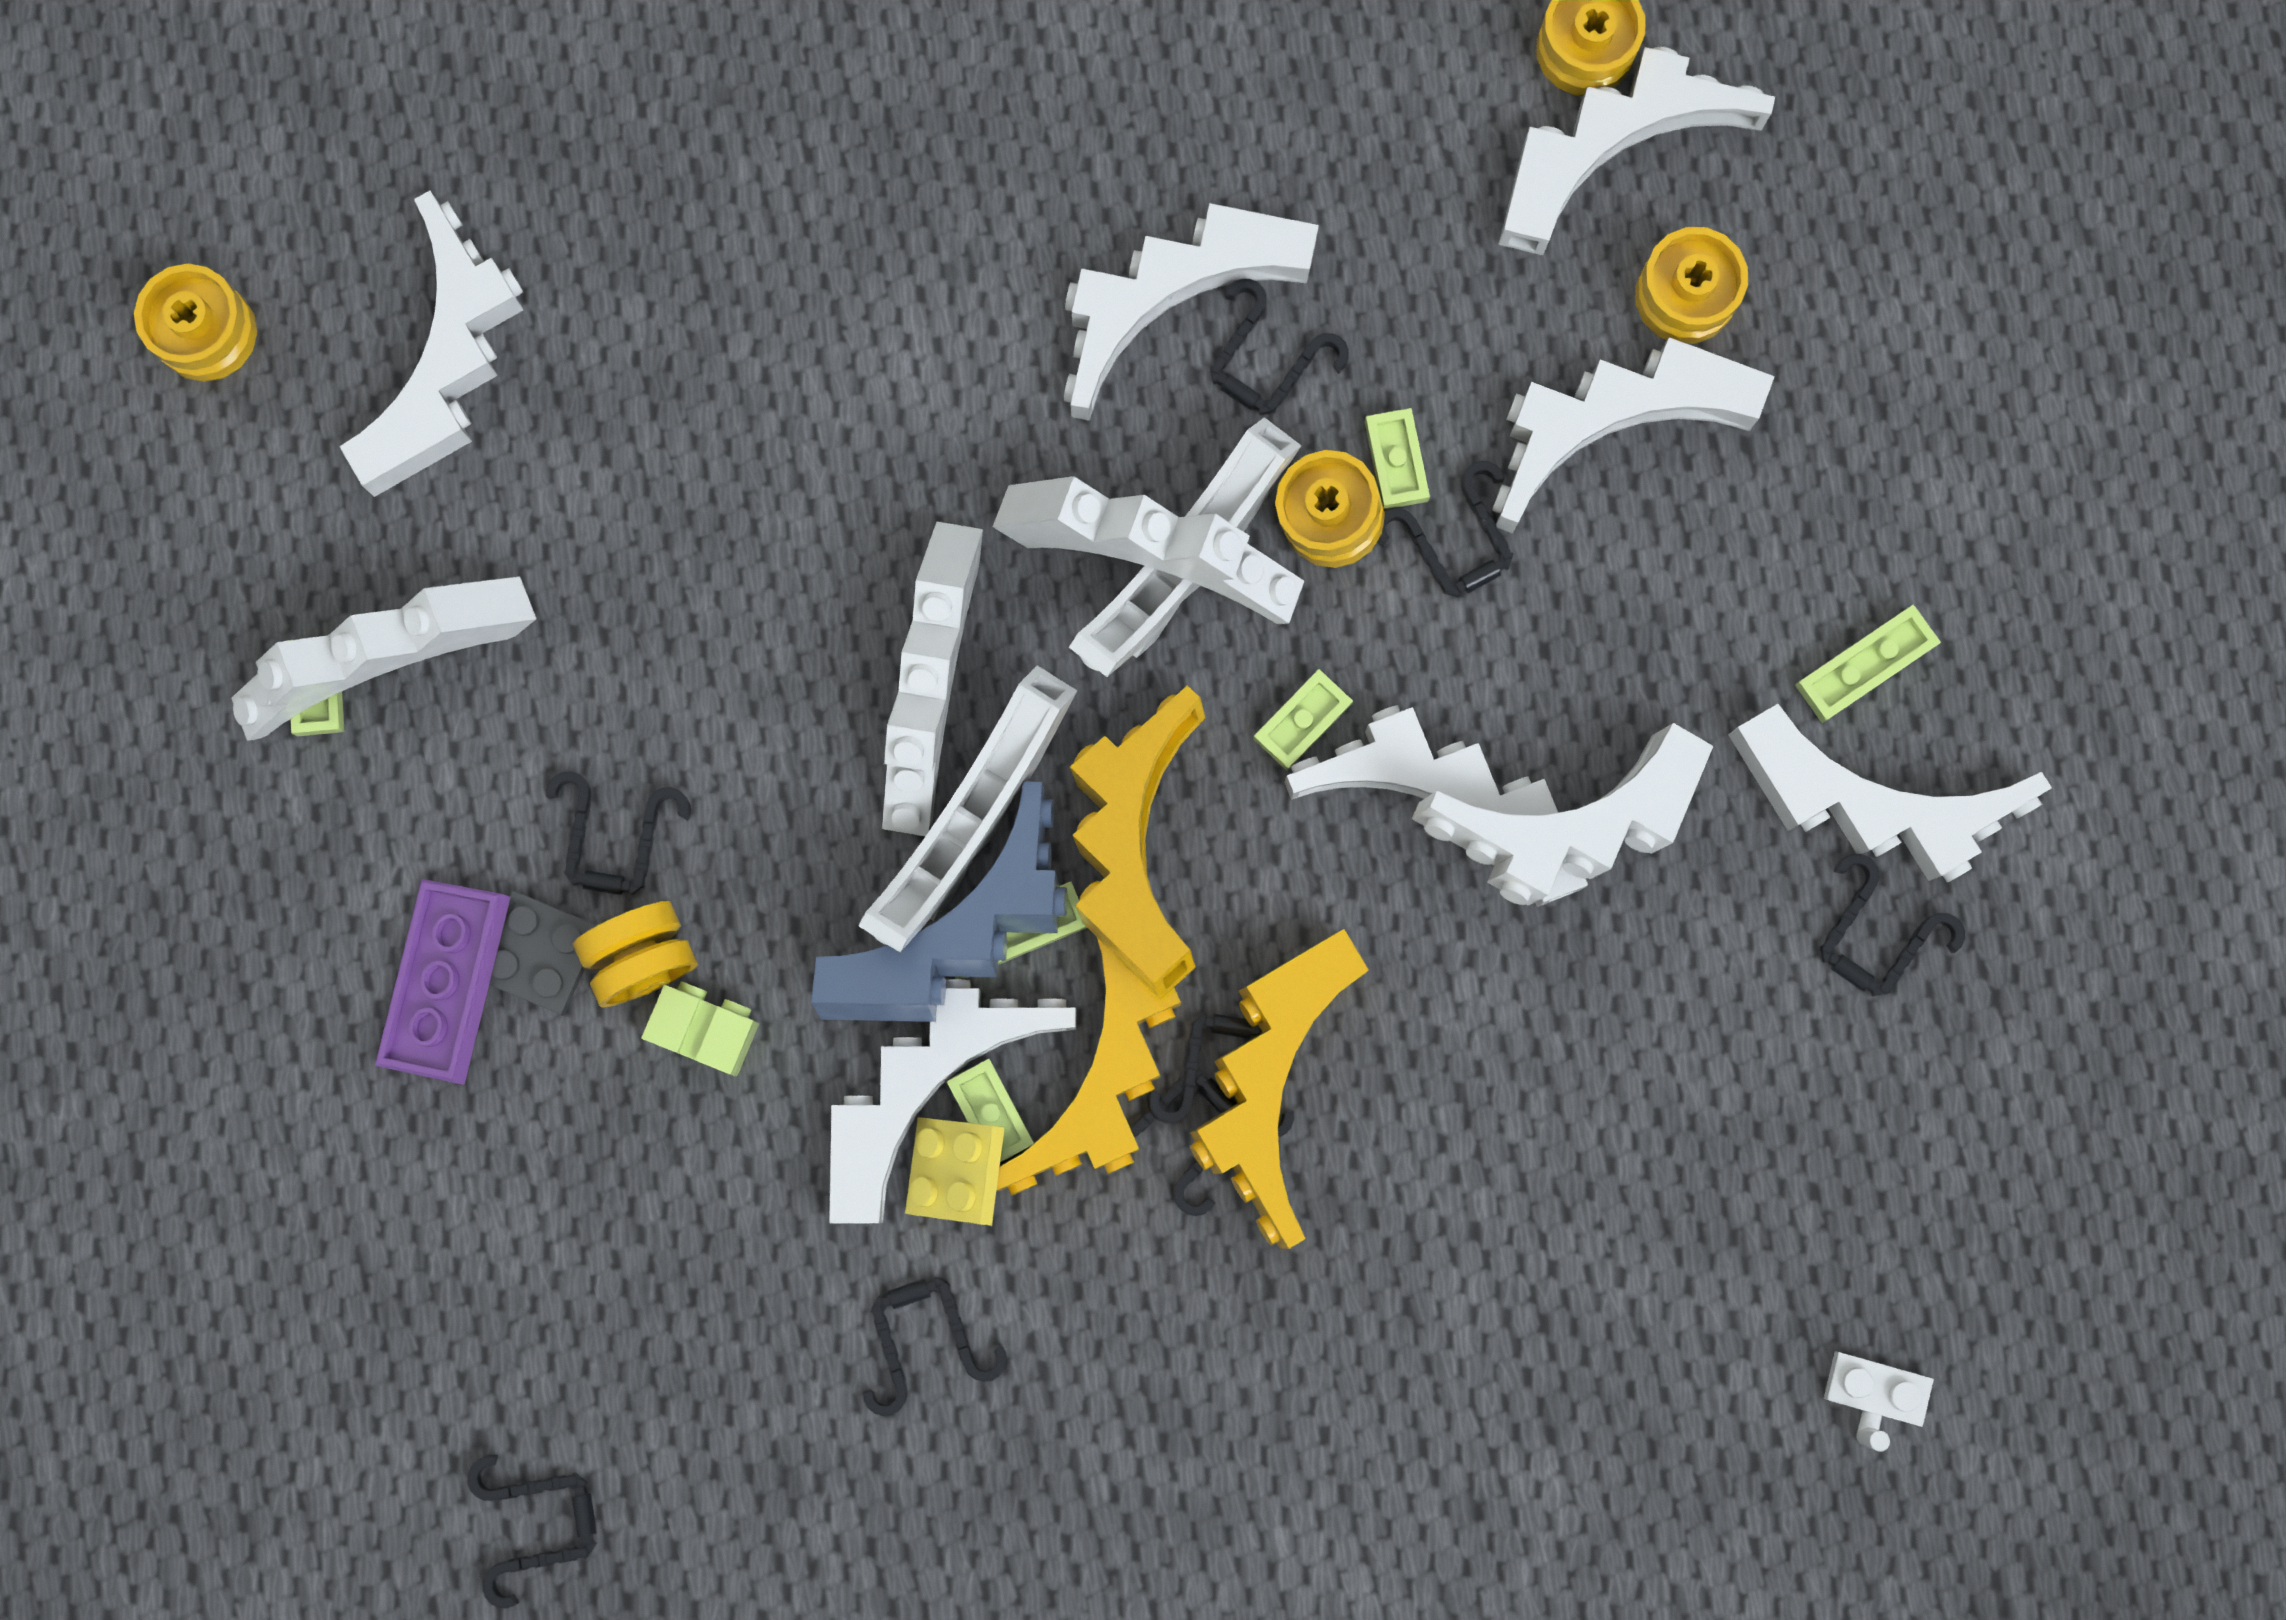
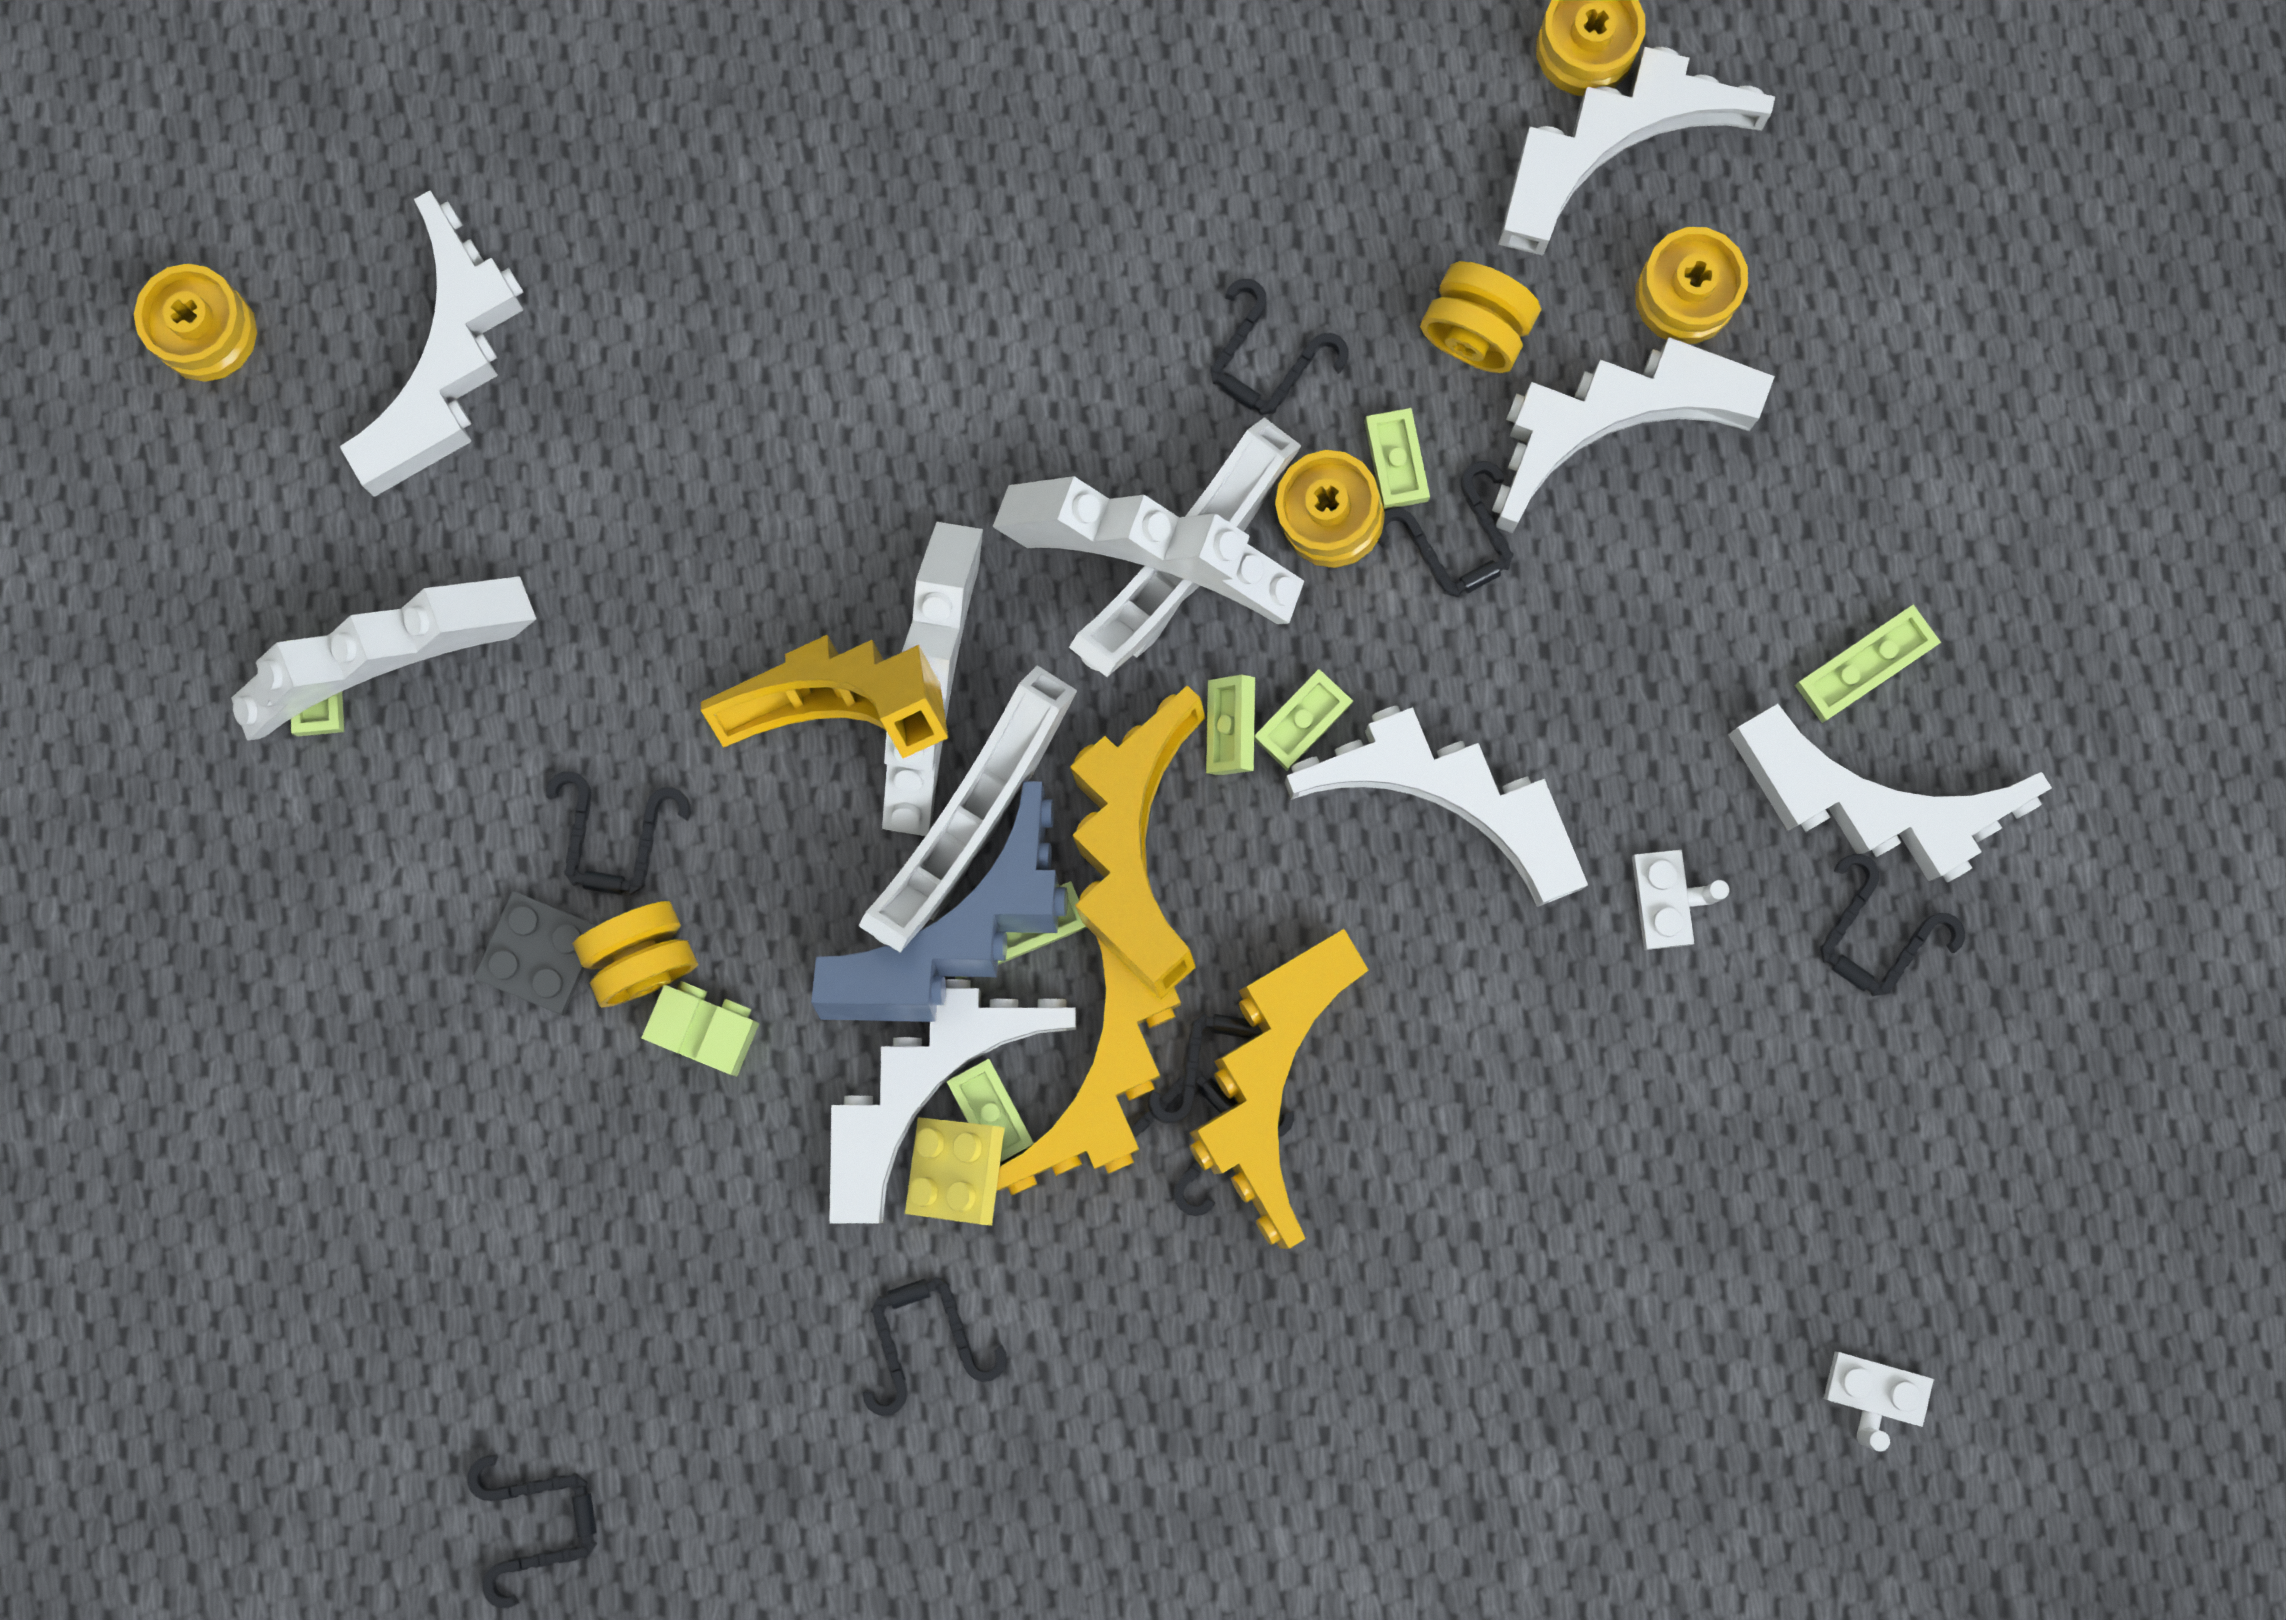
medium lavender tile [375,879,511,1085] -> none
white arch [1064,203,1319,421] -> none
white arch [1412,723,1713,906] -> none
none -> yellow arch [701,635,948,759]
none -> yellowish green plate [1206,675,1255,775]
none -> yellow wheel [1420,261,1542,373]
none -> white plate [1632,850,1729,950]

